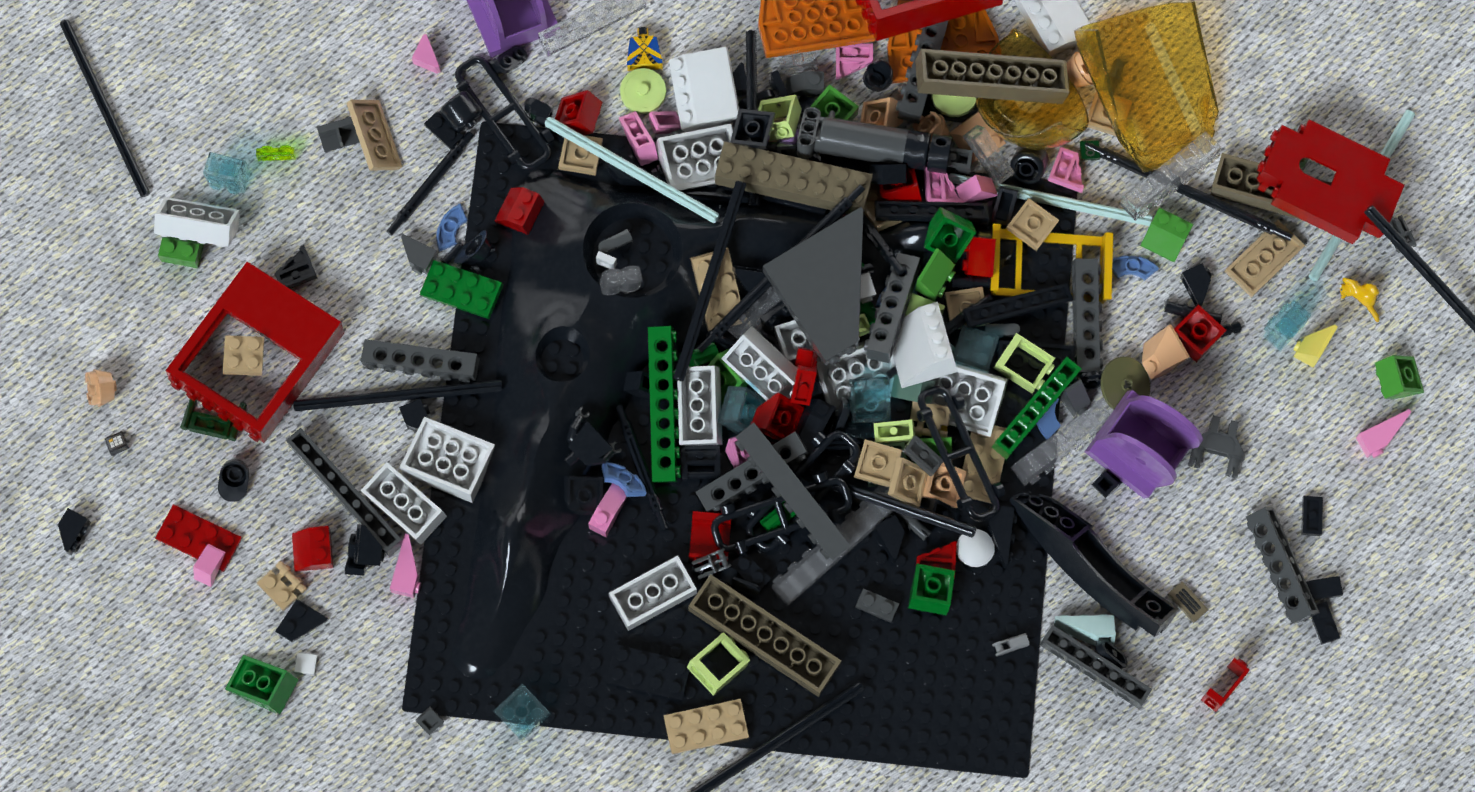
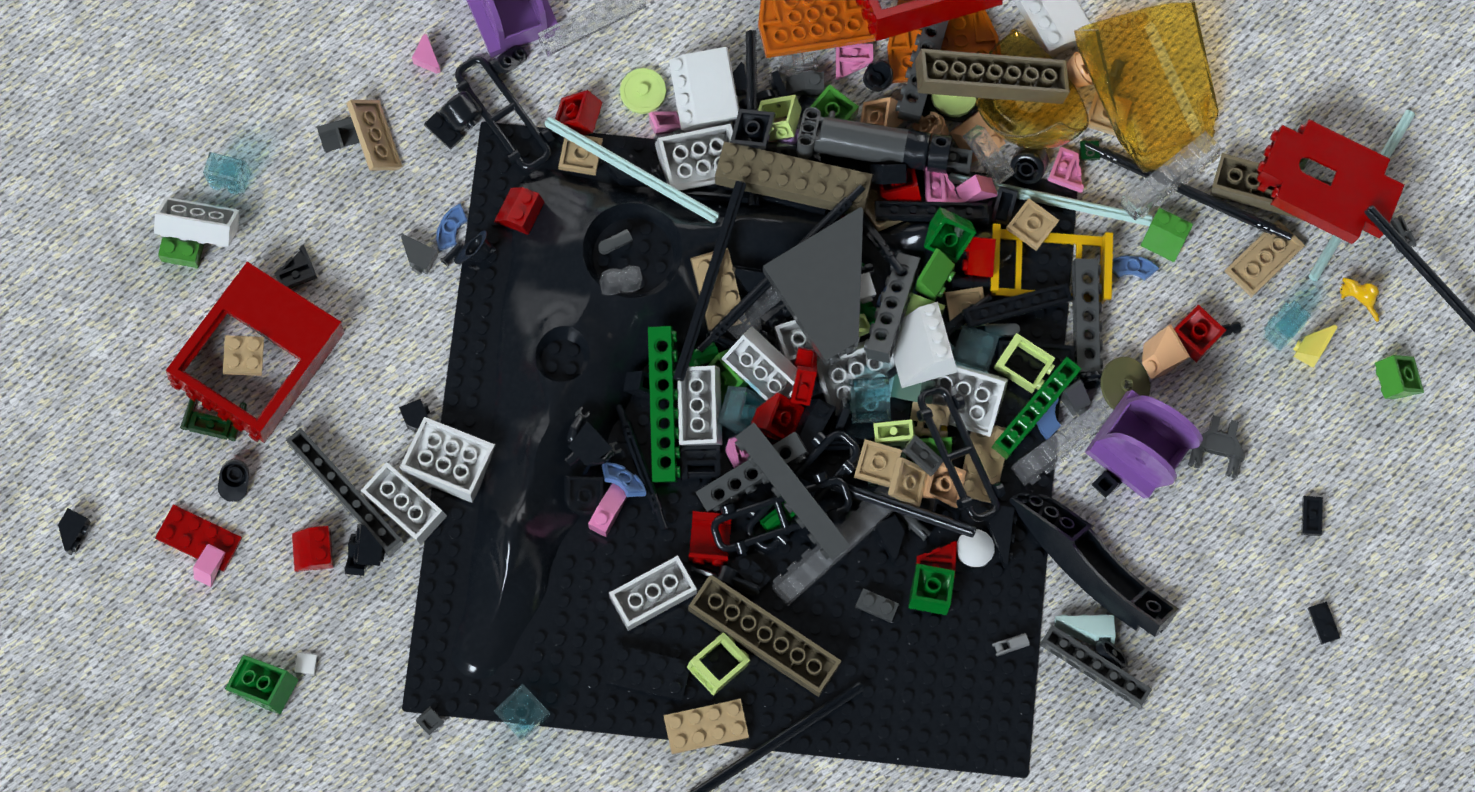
black axle [60,19,150,197] -> none
light nougat cone [85,369,117,407] -> none
slope [104,431,129,456] -> none
clear neon green plate [256,145,296,161] -> none
tan plate [257,561,307,612] -> none
black wing [275,599,329,642] -> none
black axle [293,380,503,411] -> none
dark grey brick [360,339,480,383] -> none
black axle [386,131,474,236] -> none
bright pink slope [390,534,421,598] -> none
green plate [419,260,503,319] -> none
black rock [524,98,554,127] -> none
white tile [596,251,617,270] -> none
bright pink slope [619,111,659,166] -> none
torso [627,27,663,71] -> none
dark grey arm [692,548,731,579] -> none
black pin [1164,301,1222,324] -> none
dark tan tile [1167,581,1208,623] -> none
black slope [1180,263,1212,307] -> none
red panel [1201,657,1250,712] -> none
dark grey brick [1246,507,1319,624] -> none
black slope [1306,576,1343,601] -> none
bright pink slope [1356,409,1411,458] -> none

